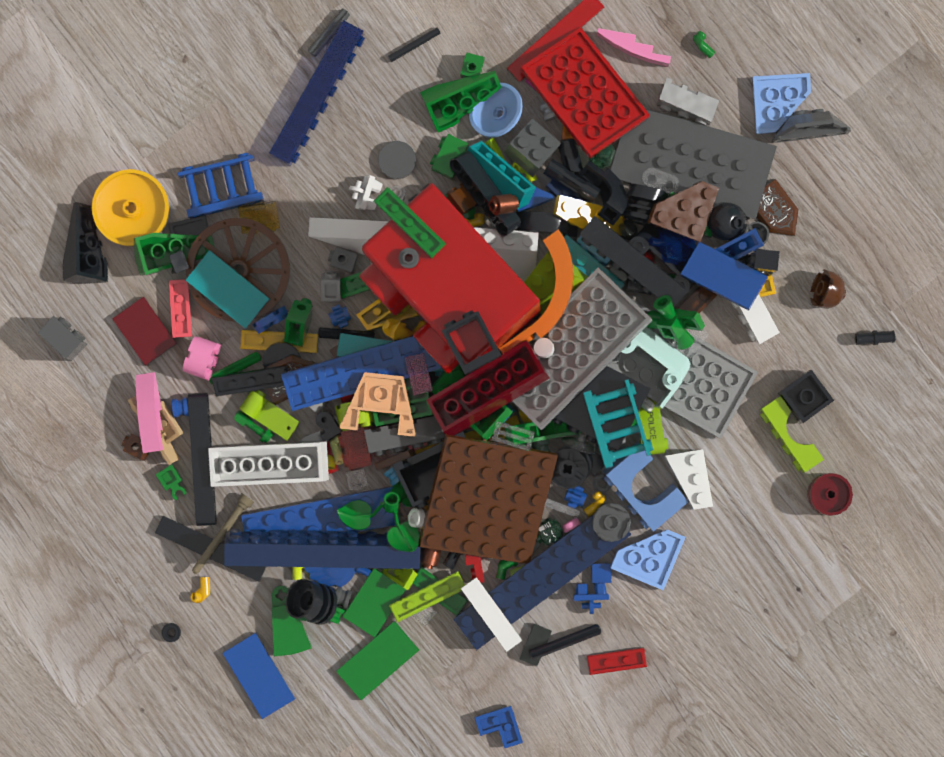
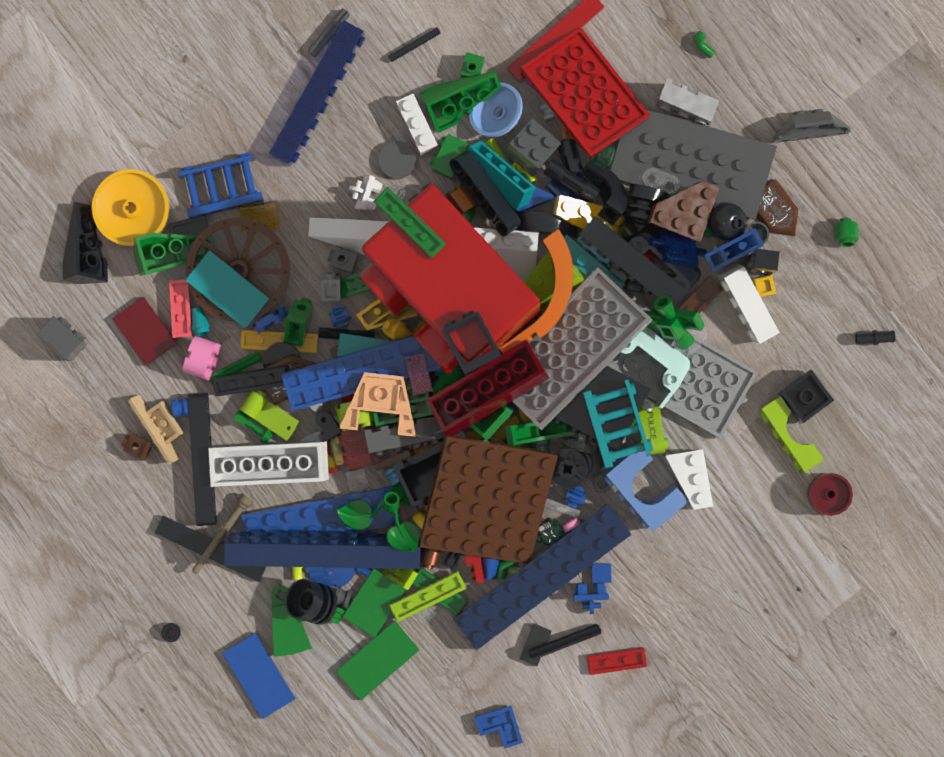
bright pink slope [136,372,164,453] -> none
green plate [156,464,187,500] -> none
black slope [169,250,189,274] -> none
yellow arm [190,577,210,603] -> none
dark grey plate [399,248,419,269] -> none
white tile [408,508,425,528] -> none
white tile [461,577,522,652] -> none
yellow arm [465,213,485,228] -> none
copper brick [489,194,519,215] -> none
clear tile [492,421,535,451] -> none
white tile [534,338,554,358] -> none
yellow arm [583,491,606,517] -> none
dark grey tile [592,503,631,542] -> none
bright pink slope [597,28,671,67] -> none
light blue plate [610,529,685,590] -> none
blue tile [681,242,768,311] -> none
light blue plate [752,73,811,134] -> none
reddish brown cylinder [810,269,846,309] -> none
none -> teal cone [191,307,211,337]
none -> white arch [396,94,438,156]
none -> blue cone [481,557,500,580]
none -> green head [834,217,859,247]

